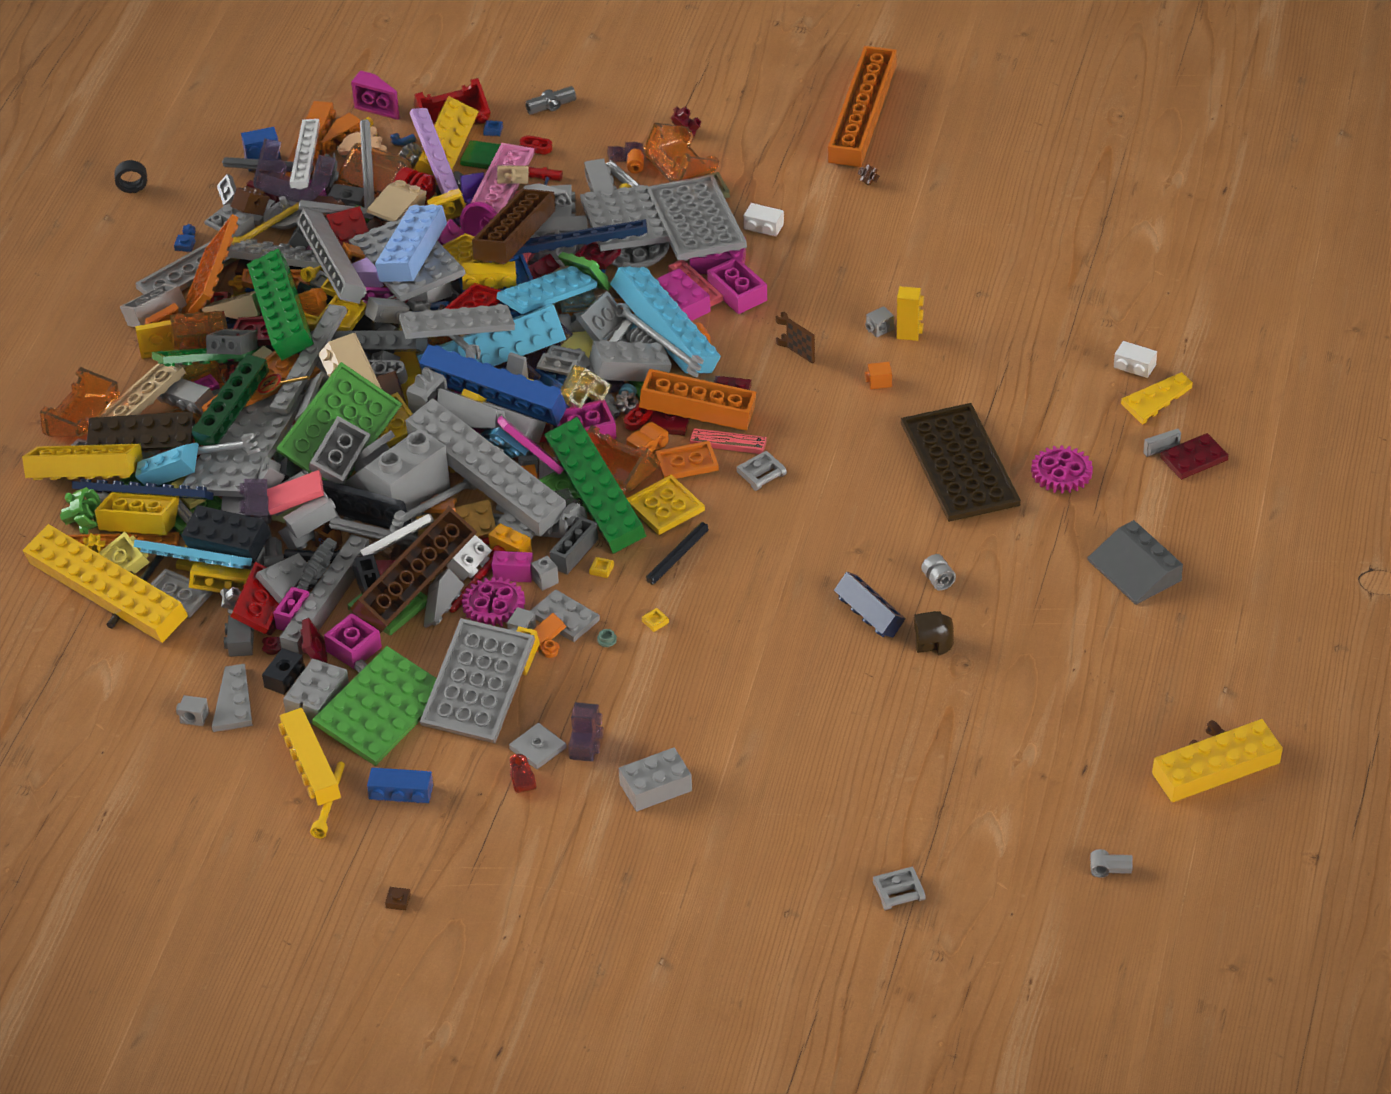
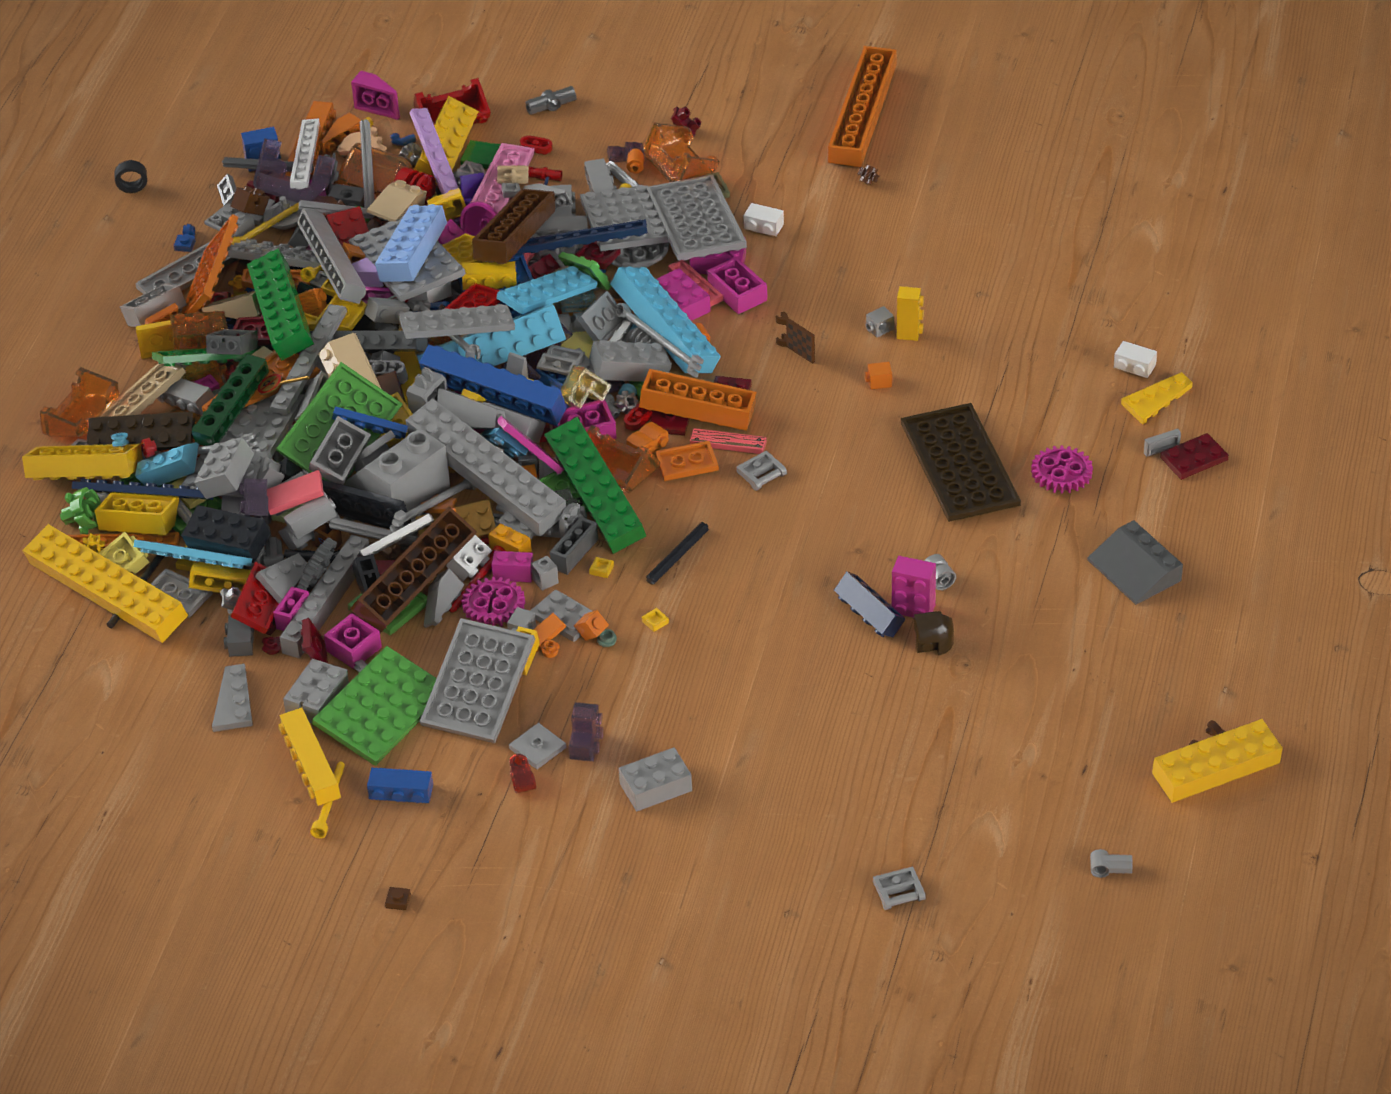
light grey brick [176,695,209,726] -> none
black brick [262,648,305,695] -> none
blue tile [483,120,503,136] -> none
yellow plate [627,475,705,535] -> none
none -> medium azure bush [111,433,129,447]
none -> red plate [140,438,157,459]
none -> light grey brick [194,437,254,499]
none -> blue plate [332,406,408,439]
none -> light grey wing [455,161,486,178]
none -> light grey tile [501,183,520,198]
none -> orange brick [574,610,609,641]
none -> dark pink brick [892,556,936,618]

